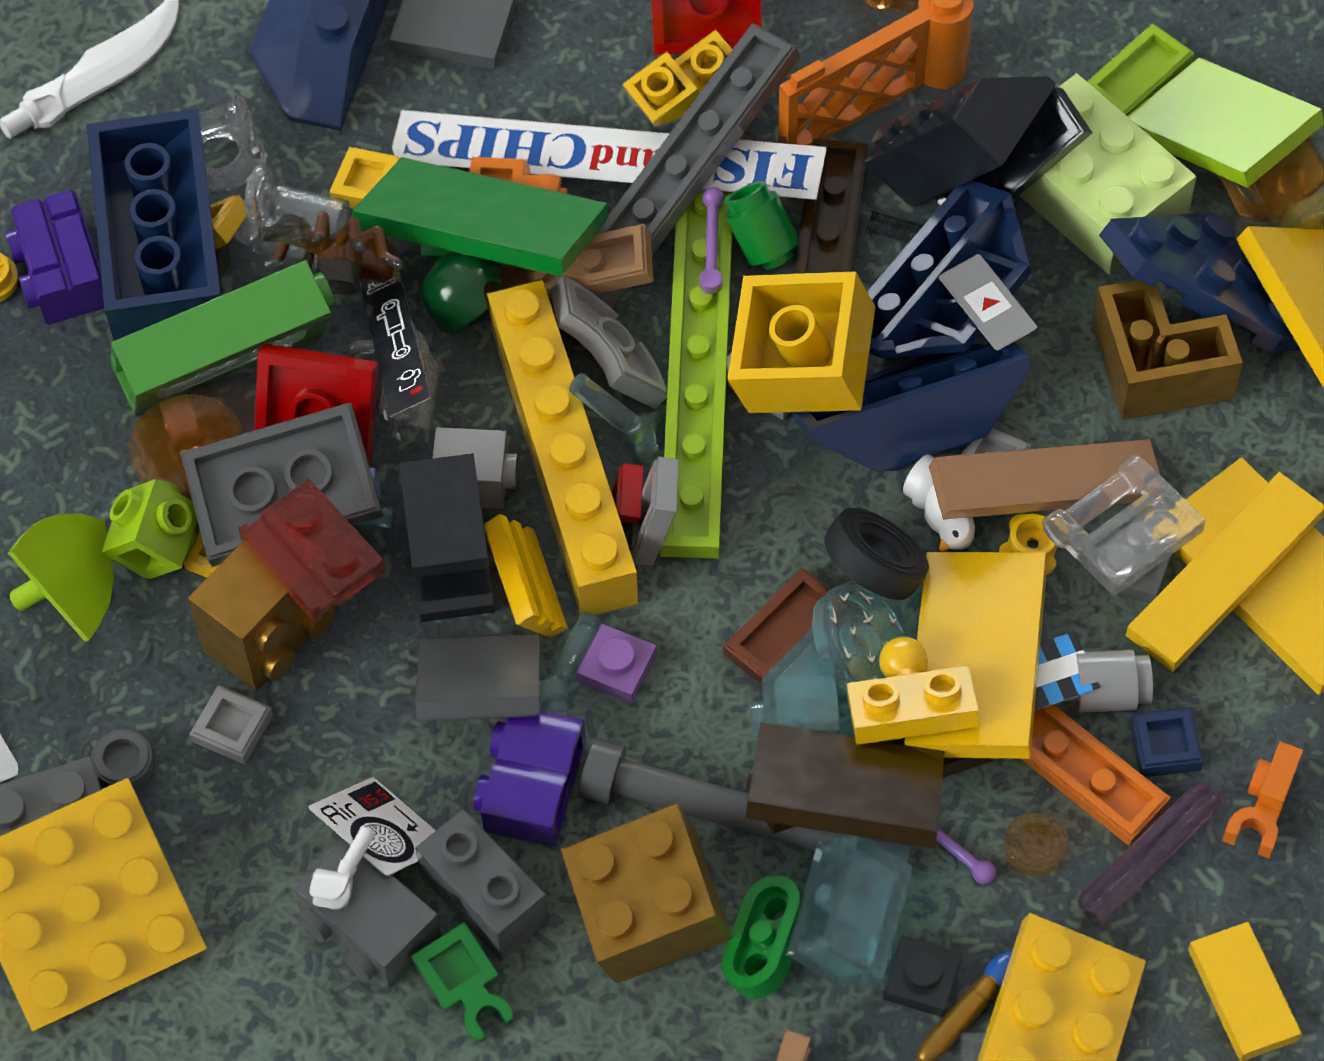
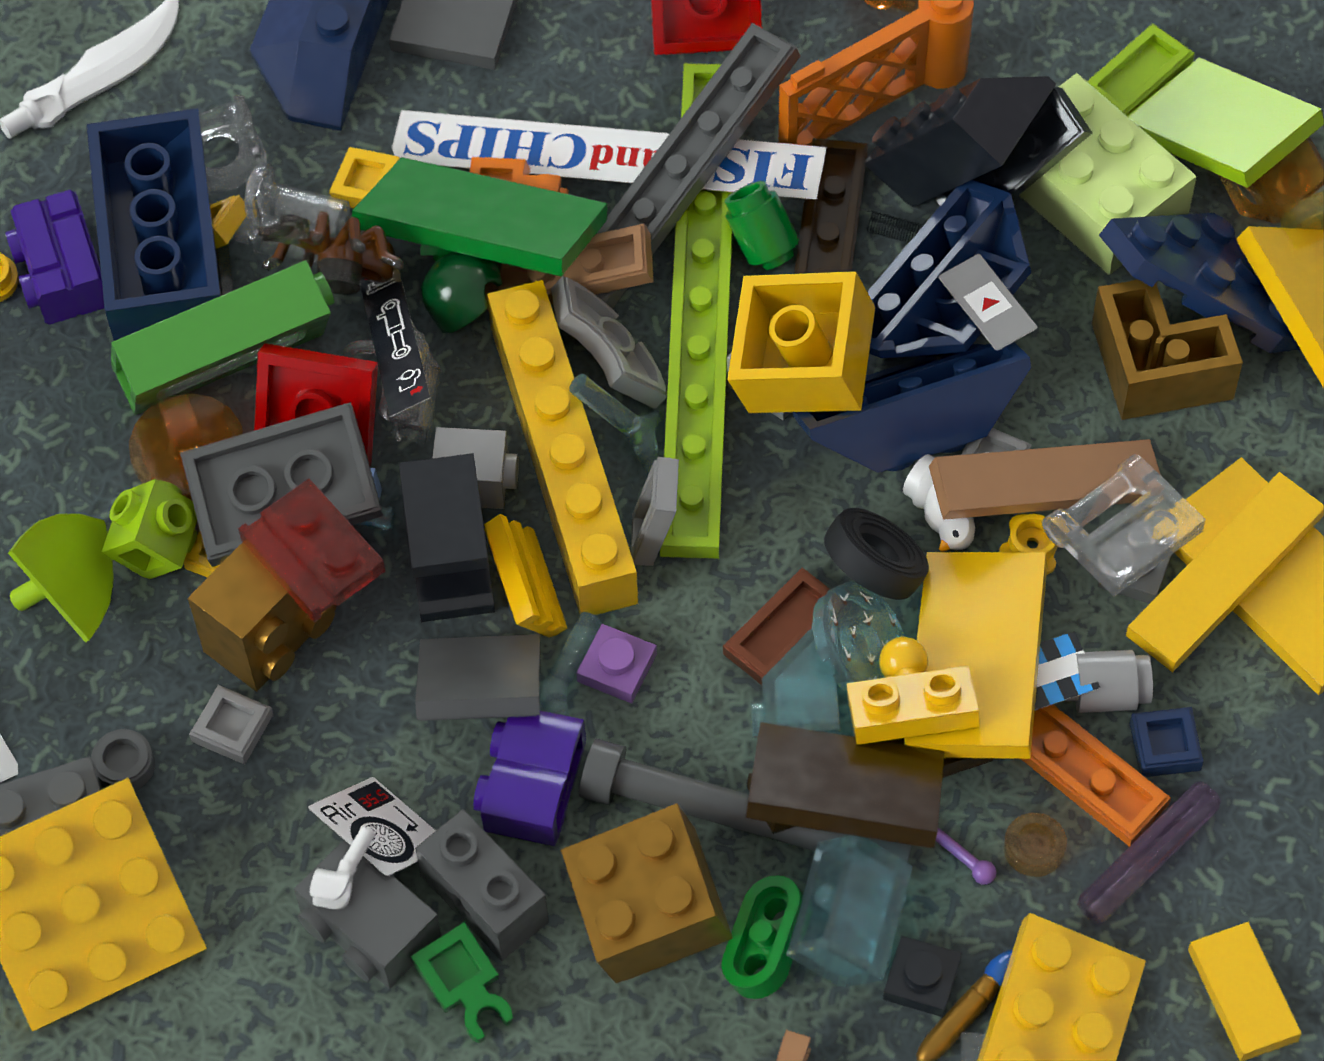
red tile [611,463,644,525] -> none
yellow slope [622,30,732,127] -> none
medium lavender hinge [699,187,724,294] -> none
orange plate [1222,741,1303,859] -> none

